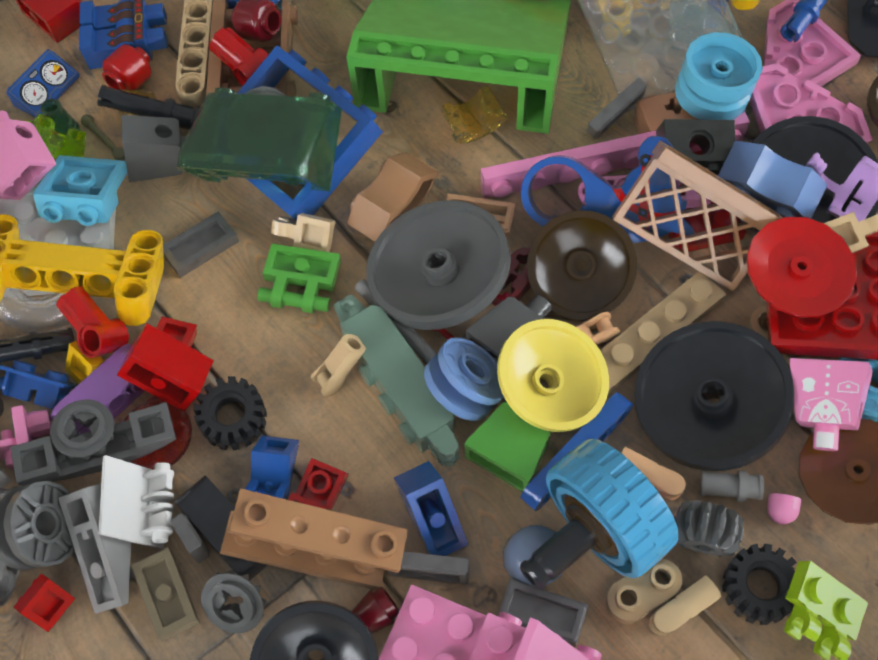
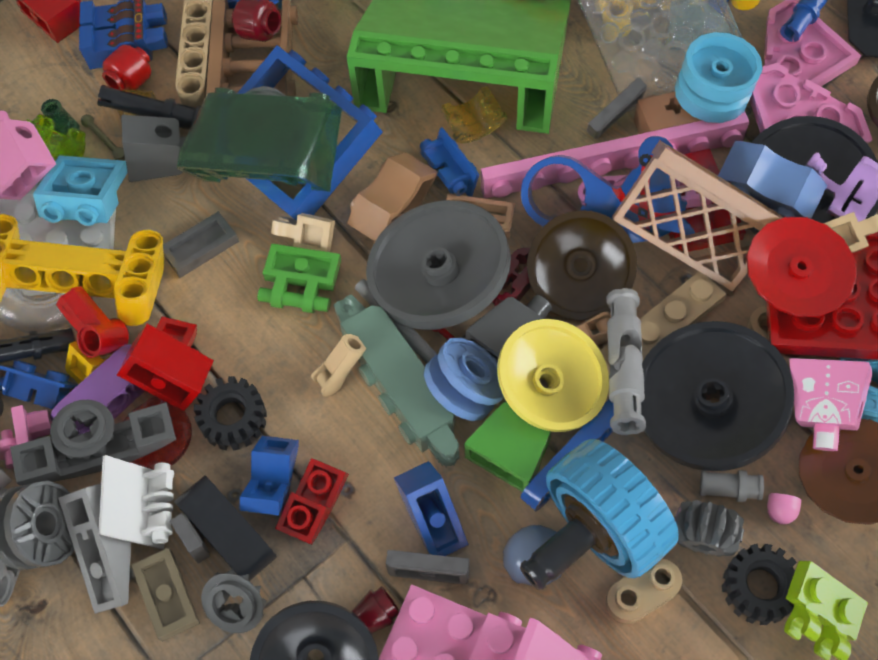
slope [6,49,80,119] -> none
red tile [13,573,76,632] -> none
red piece [209,27,269,86] -> none
medium nougat fence [219,488,408,590] -> none
flat silver tile [498,579,588,647] -> none
light nougat bar [622,447,686,501] -> none
tan bar [649,575,722,636] -> none
pearl dark grey brick [656,119,735,175] -> none
none -> blue hinge [420,127,480,197]
none -> light grey piece [606,288,646,435]

